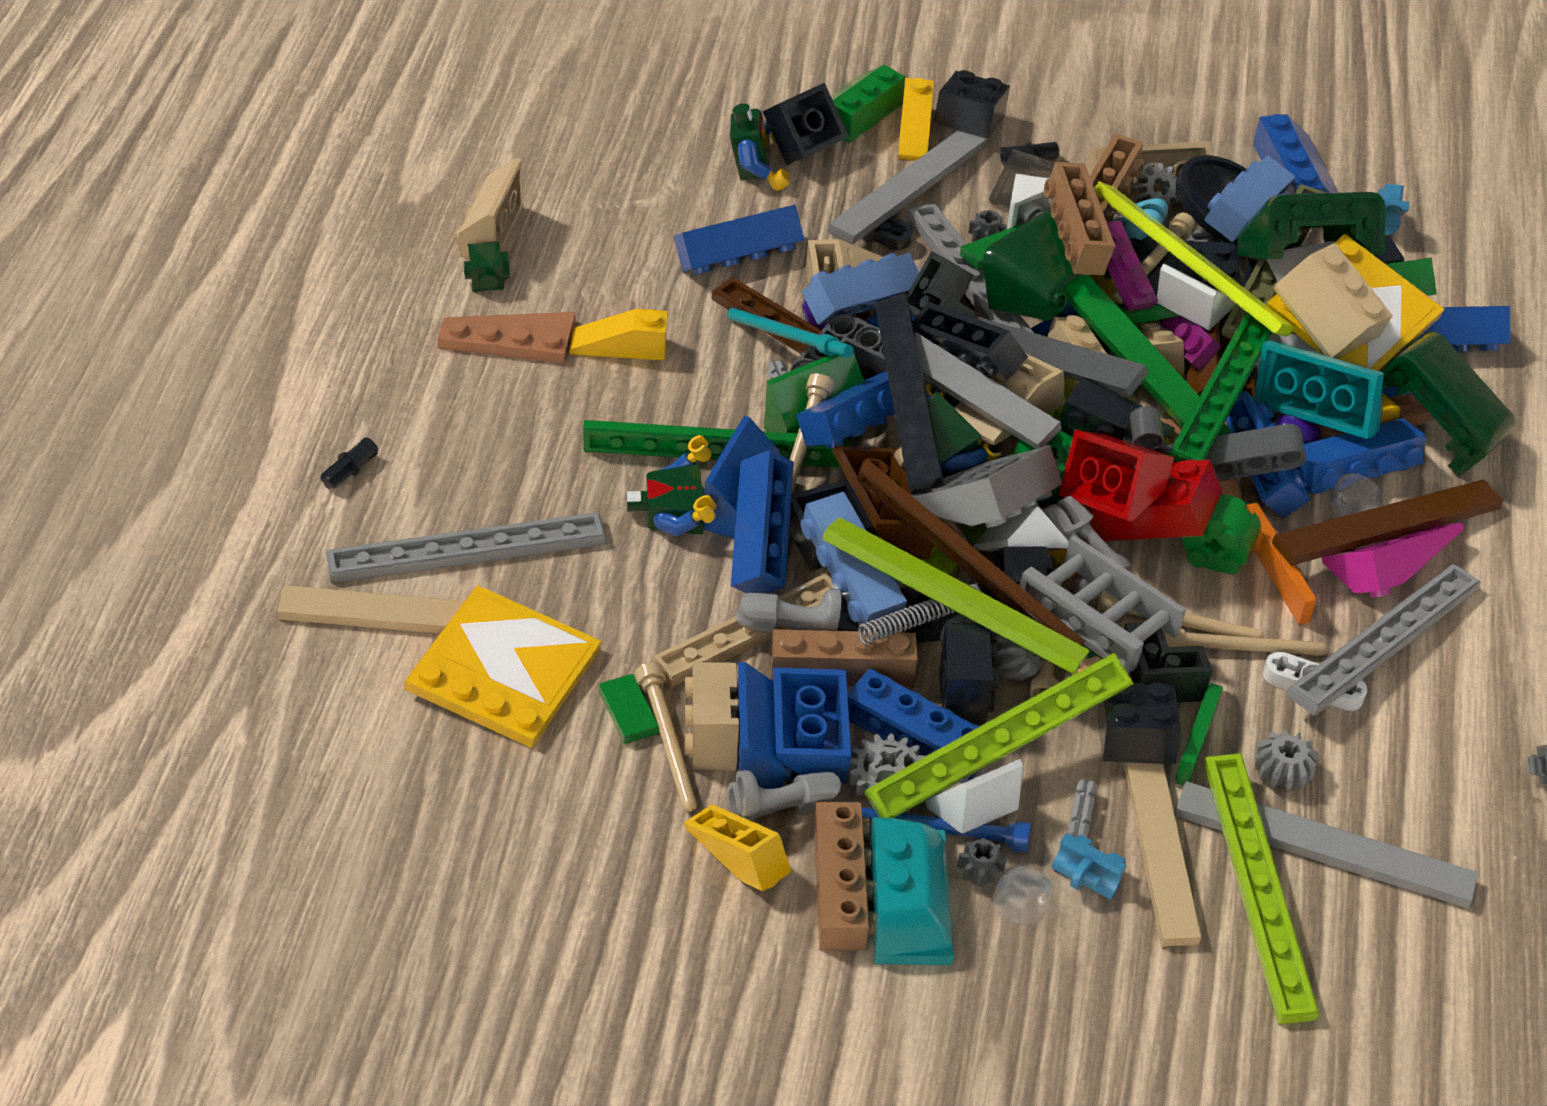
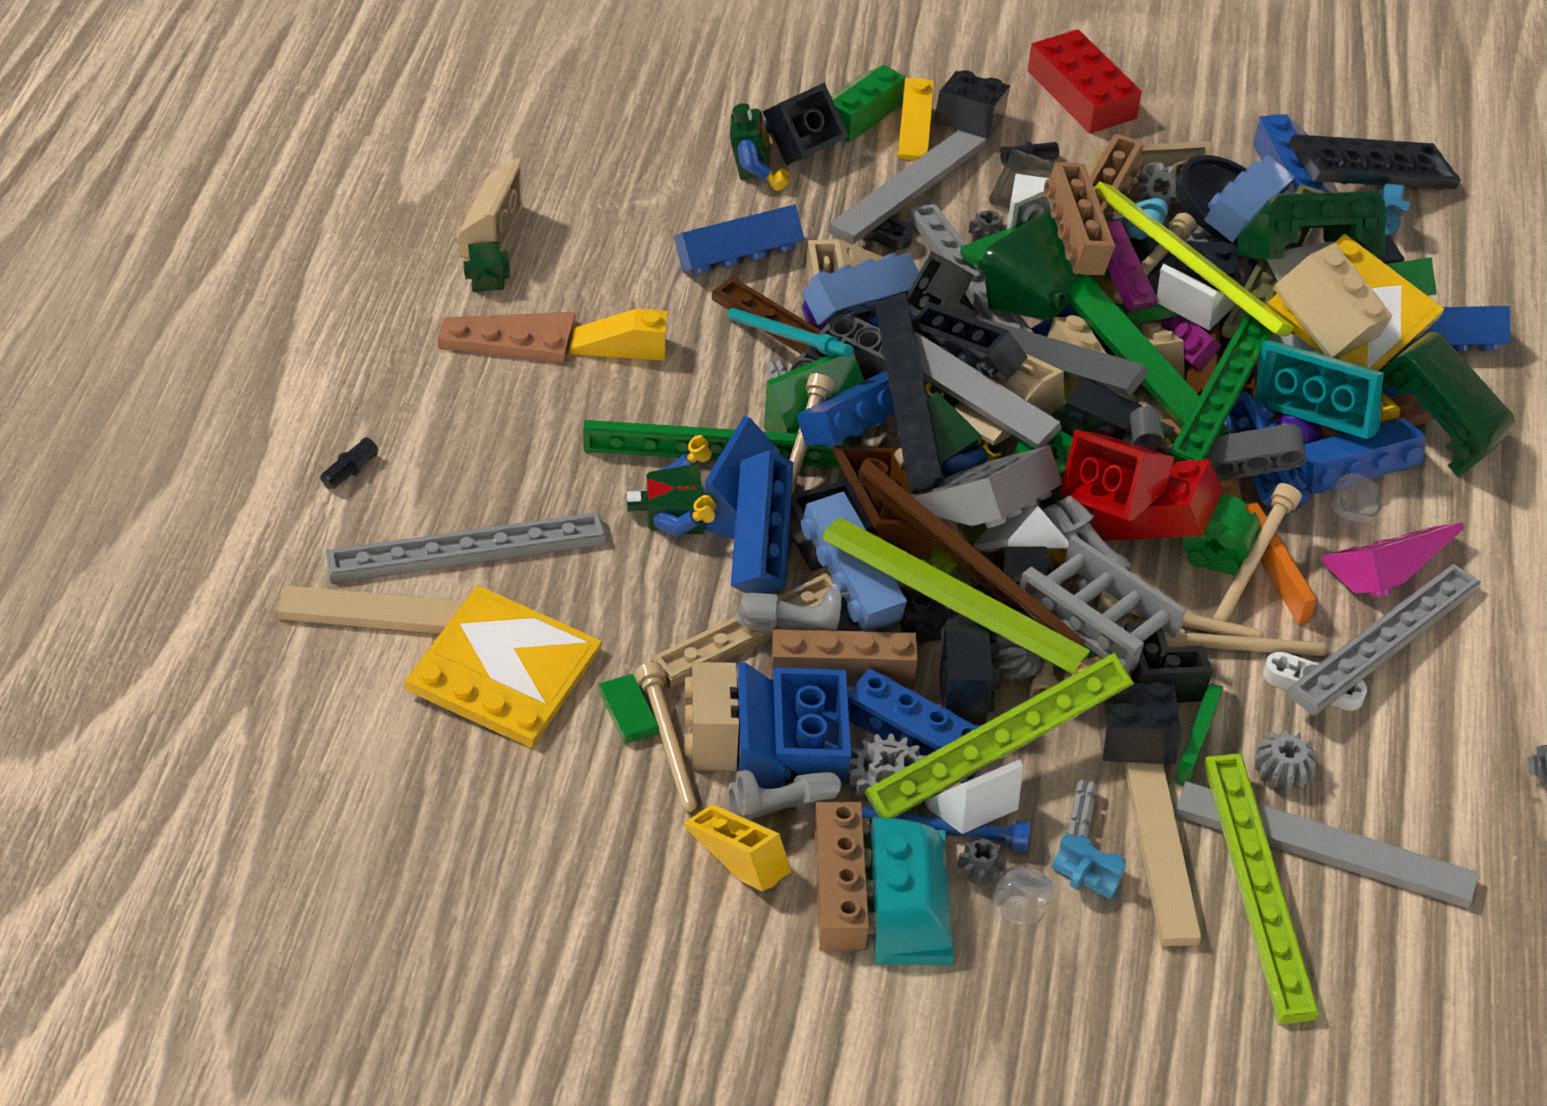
light grey piece [858,583,981,645] -> none
reddish brown tile [1272,479,1504,566] -> none
none -> red brick [1027,29,1142,134]
none -> tan piece [1213,483,1302,622]
none -> black plate [1288,134,1461,189]

